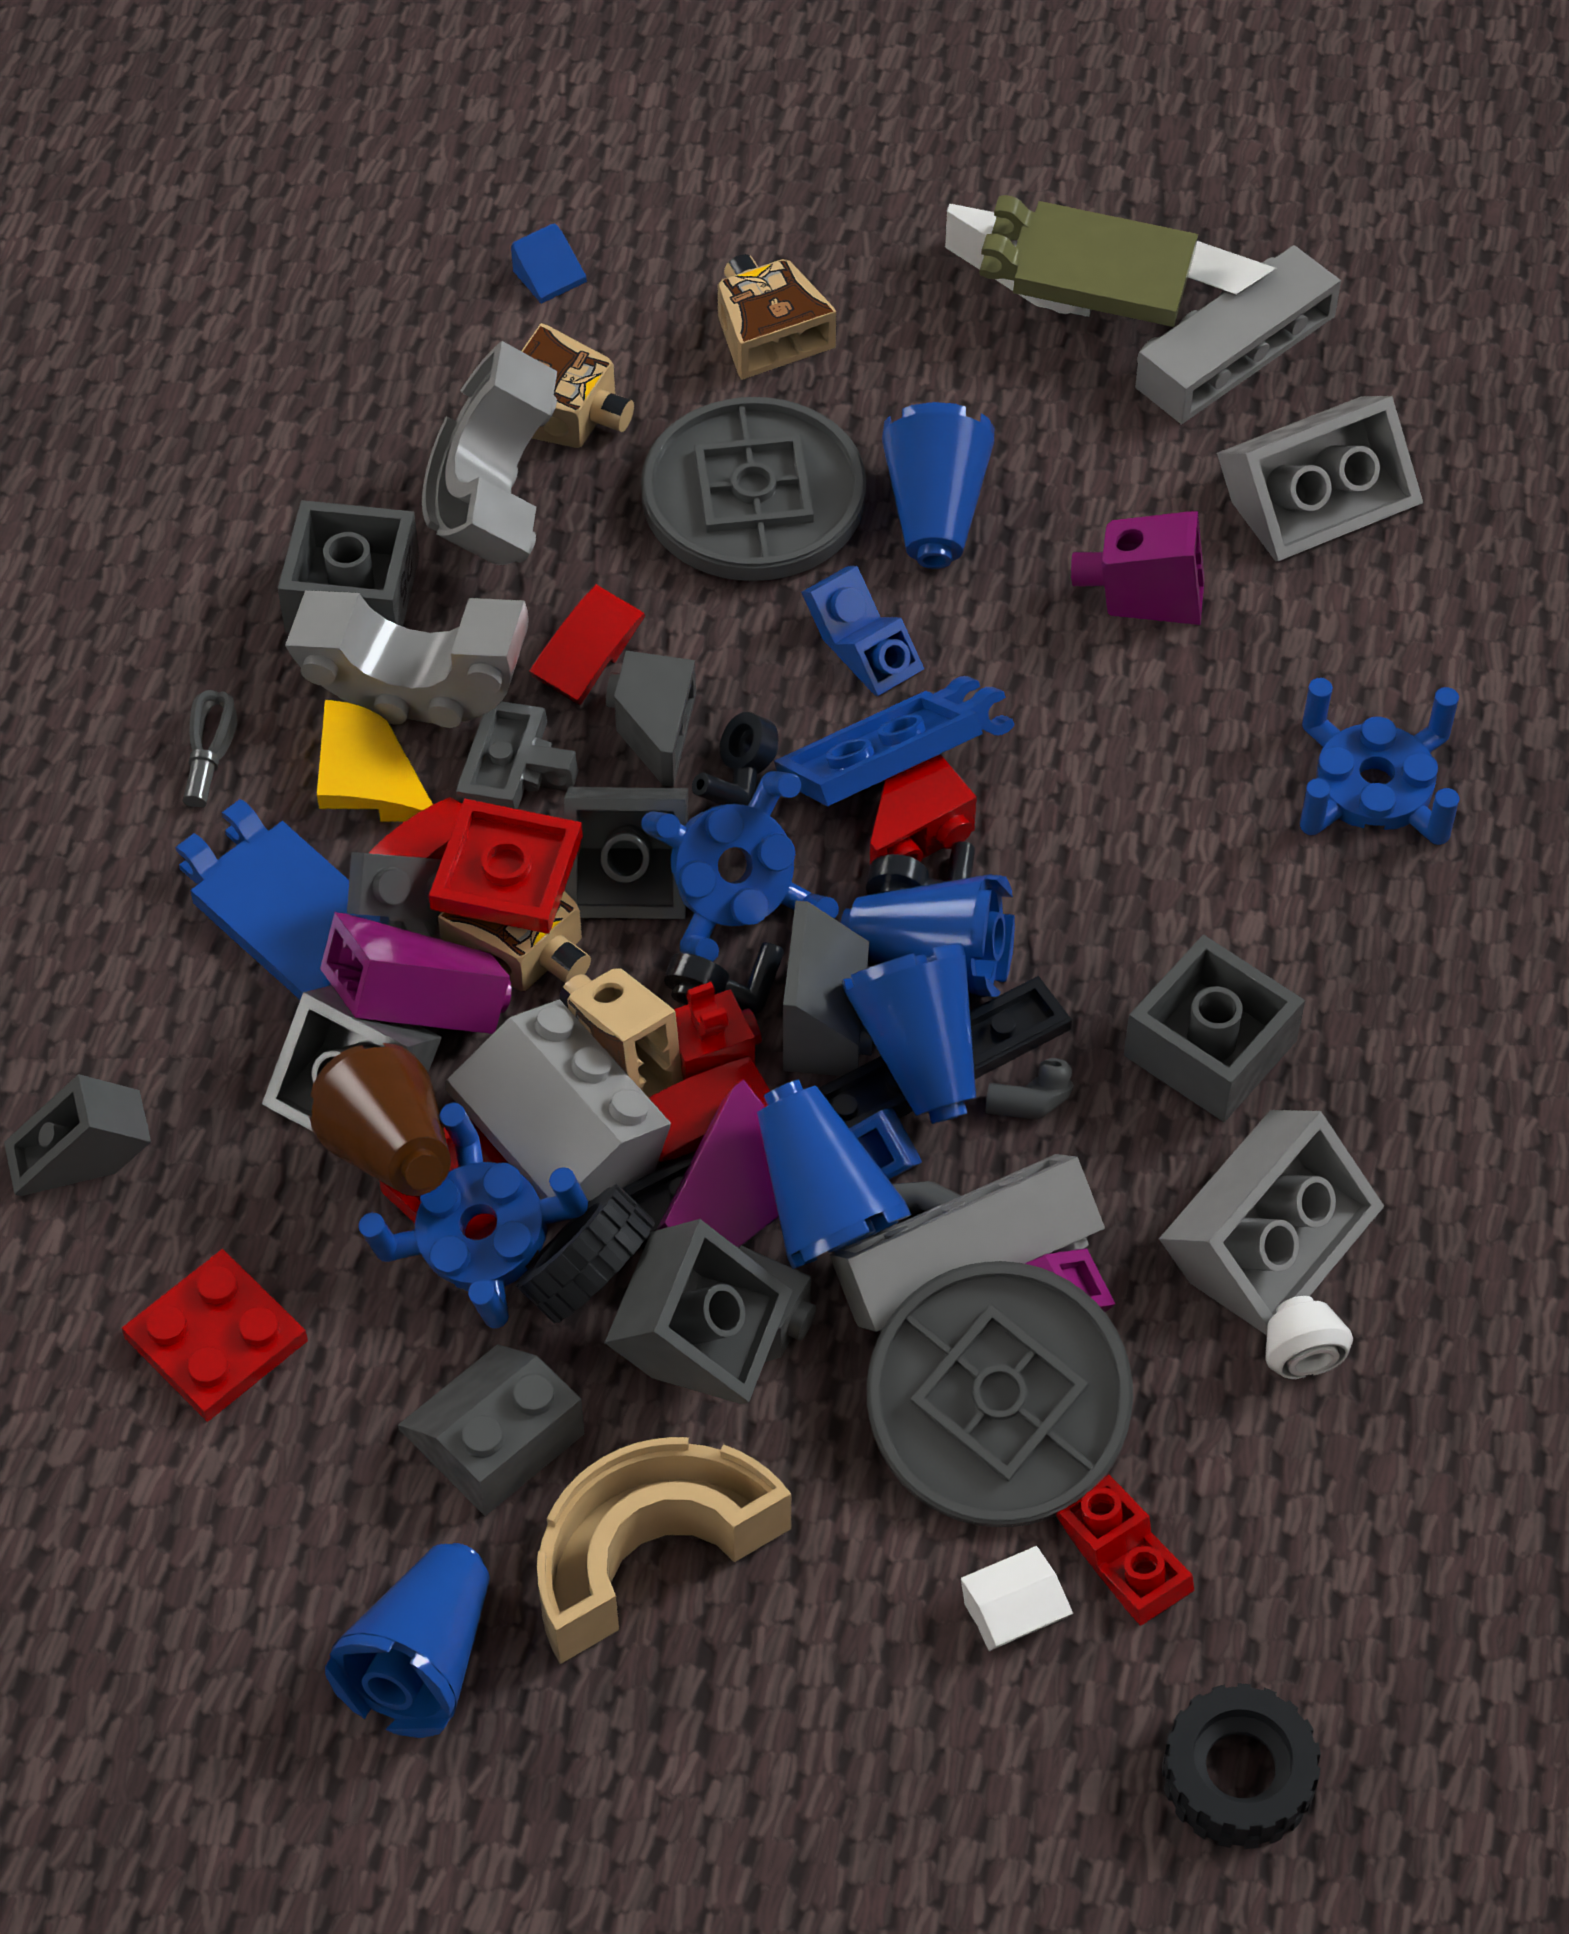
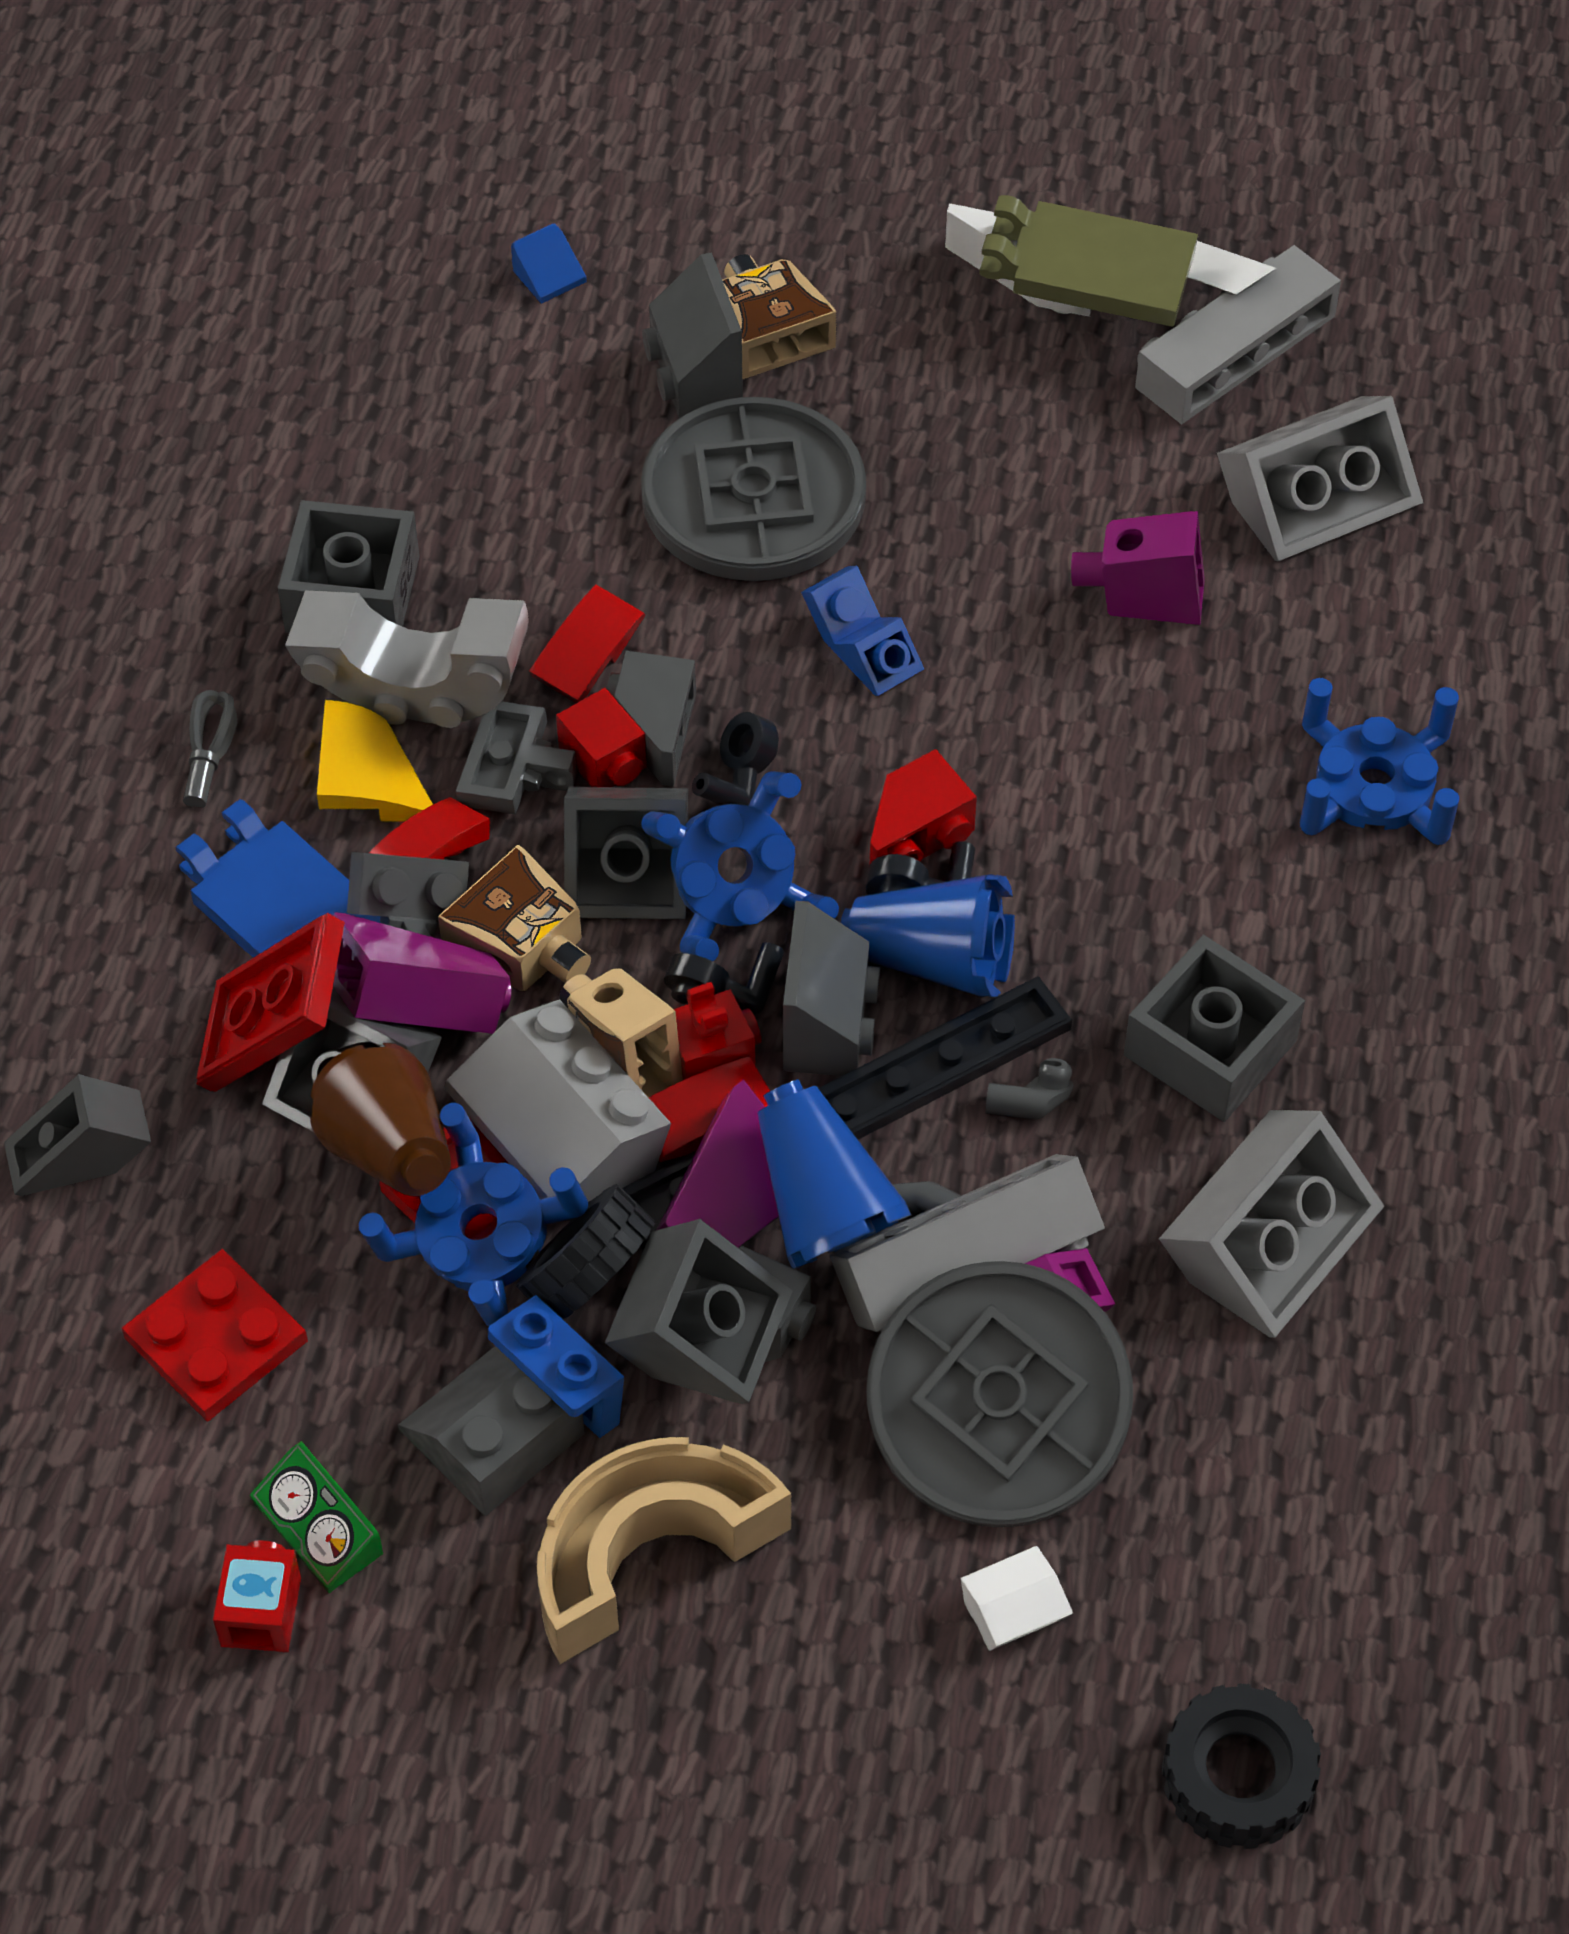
blue cone [325,1543,490,1738] -> none
light grey brick [422,341,557,565] -> none
red plate [429,798,583,934] -> none
torso [521,323,634,448] -> none
blue tile [774,676,1014,806] -> none
blue cone [841,943,976,1124] -> none
blue slope [849,1108,922,1180] -> none
blue cone [882,402,995,569] -> none
red slope [1056,1474,1194,1626] -> none
white cone [1266,1296,1353,1379] -> none
none -> red tile [196,913,345,1092]
none -> red brick [213,1540,301,1652]
none -> slope [250,1441,383,1593]
none -> blue bracket [488,1295,624,1438]
none -> red brick [556,688,647,787]
none -> dark grey slope [642,252,743,418]

